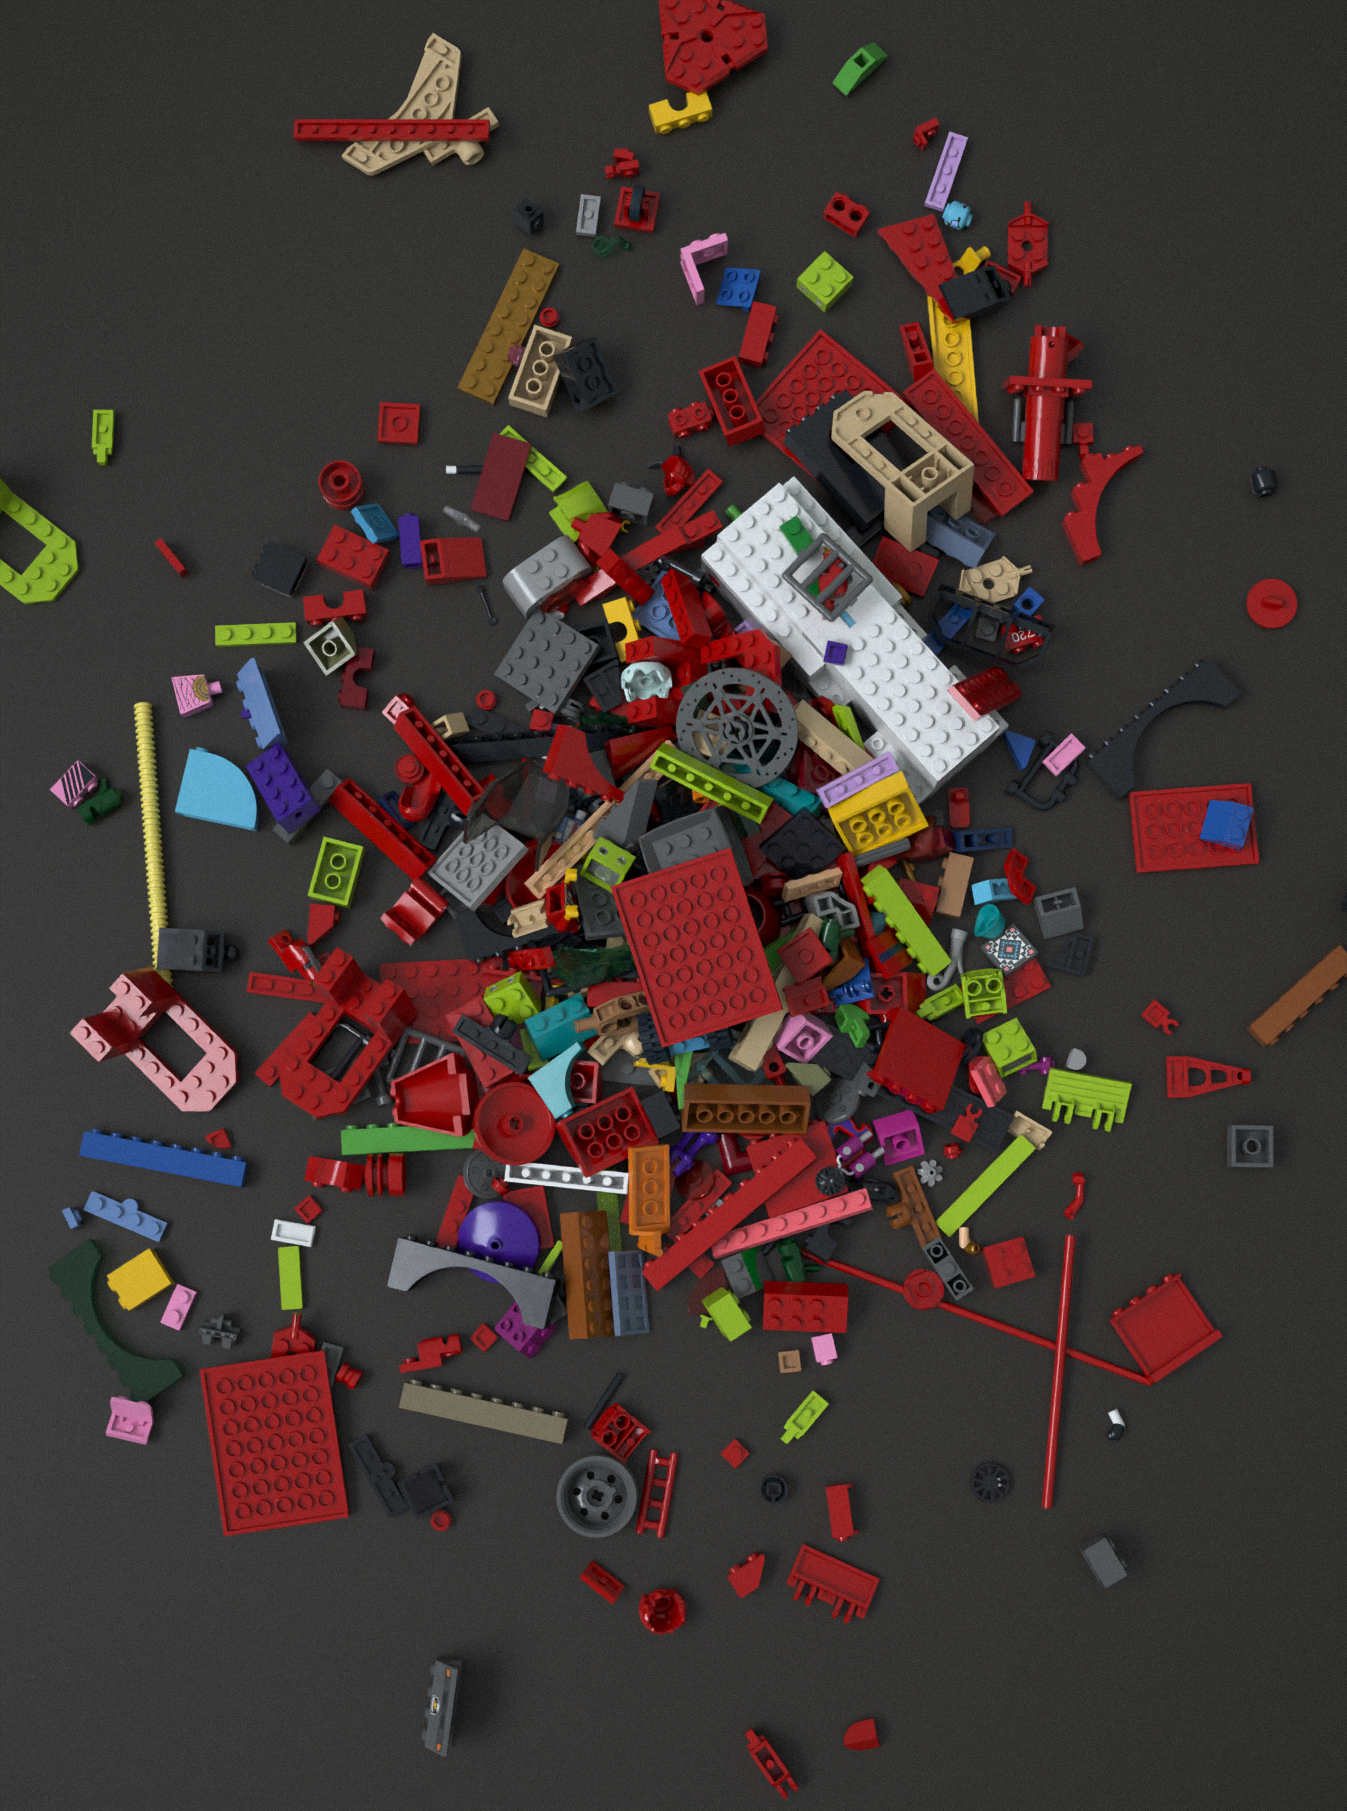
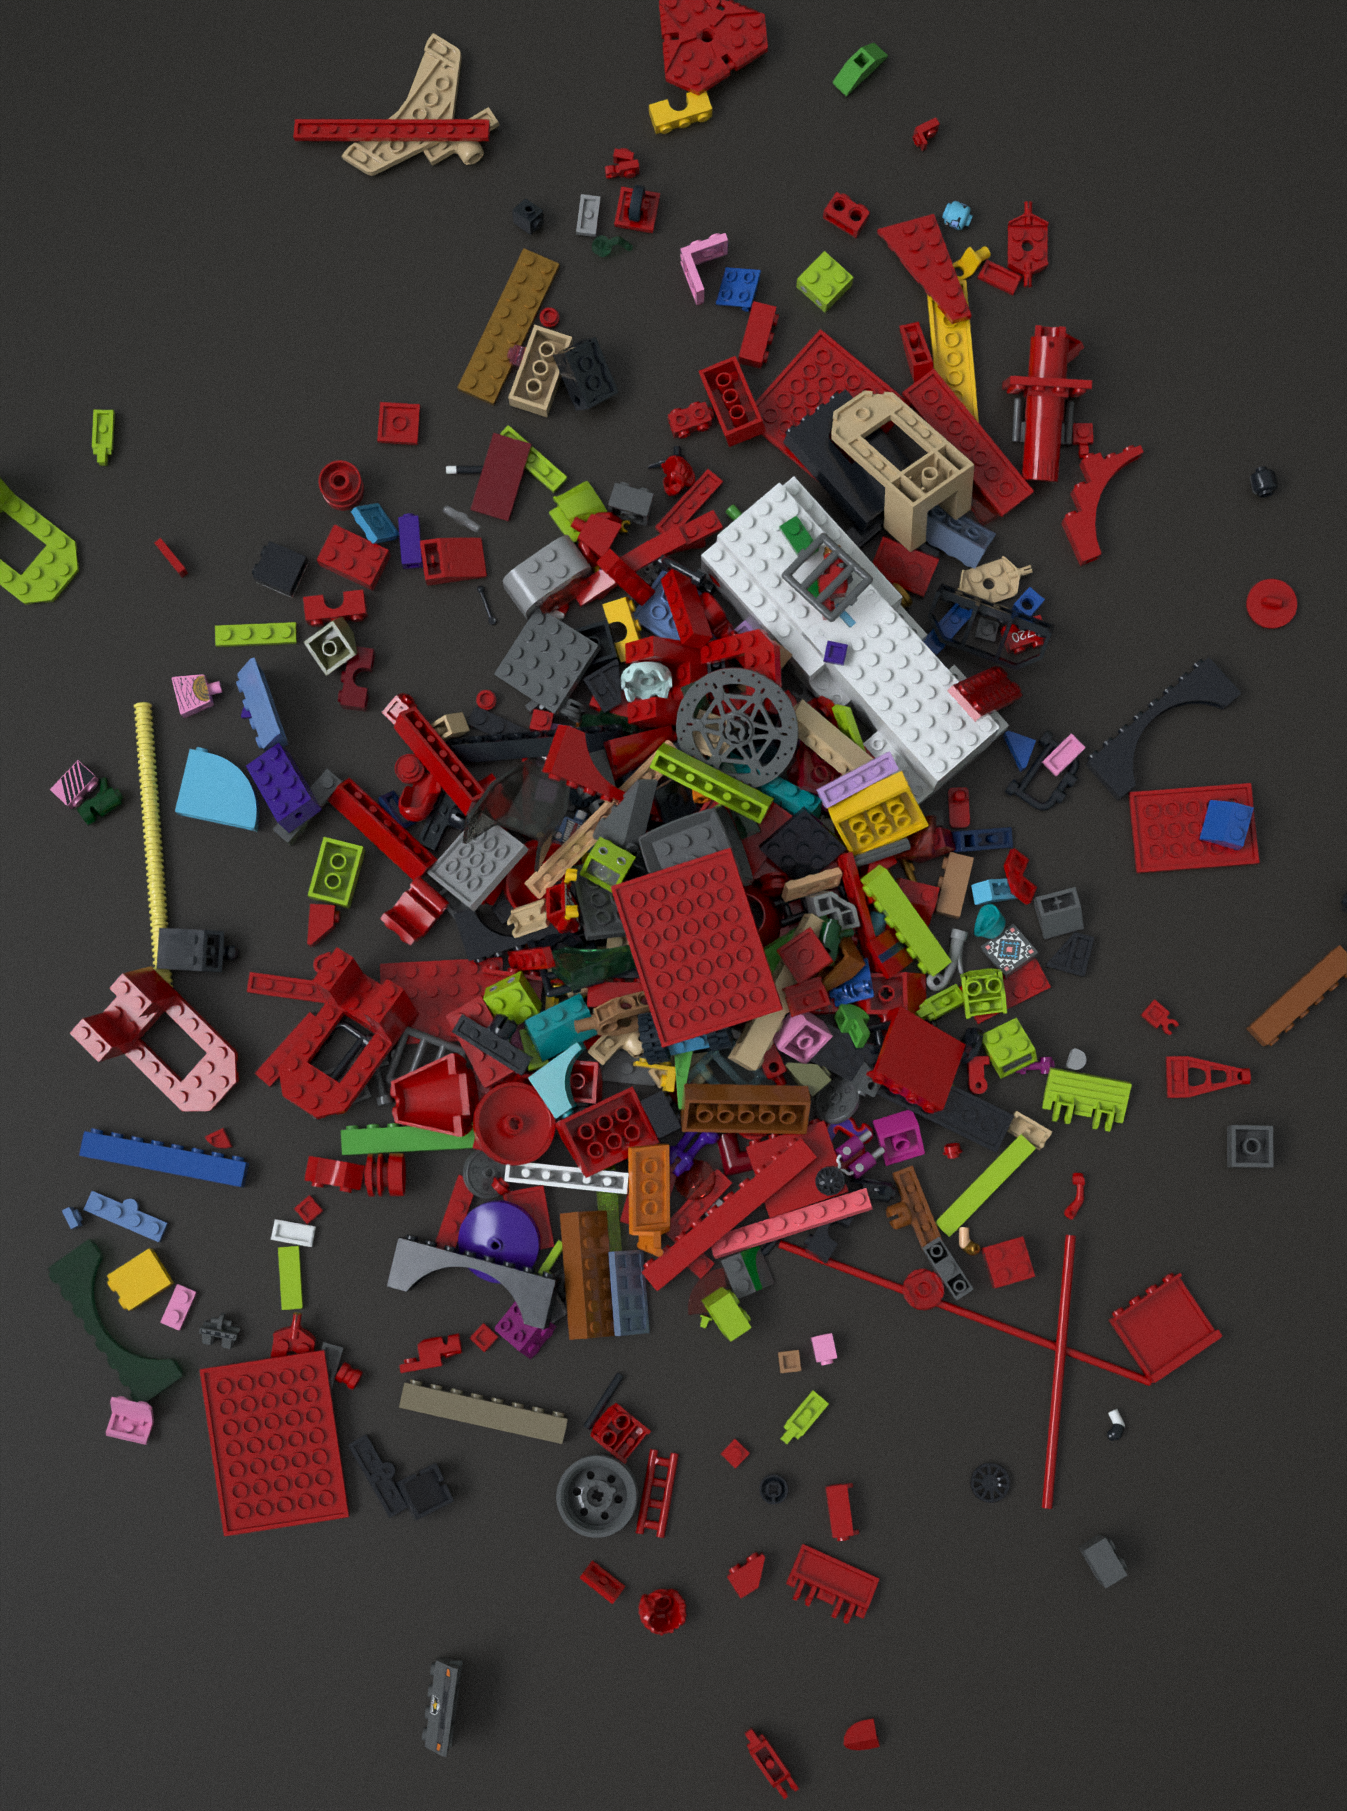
red plate [268,929,323,989] -> none
red plate [431,1509,452,1531] -> none
red brick [762,1281,848,1333] -> none
dark green piece [776,1238,820,1282] -> none
light grey plant [916,1159,943,1187] -> none
lavender plate [924,131,968,212] -> none
black slope [938,266,1012,321] -> none
red plate [950,1103,982,1143] -> none
coral plate [970,1056,1007,1107] -> none

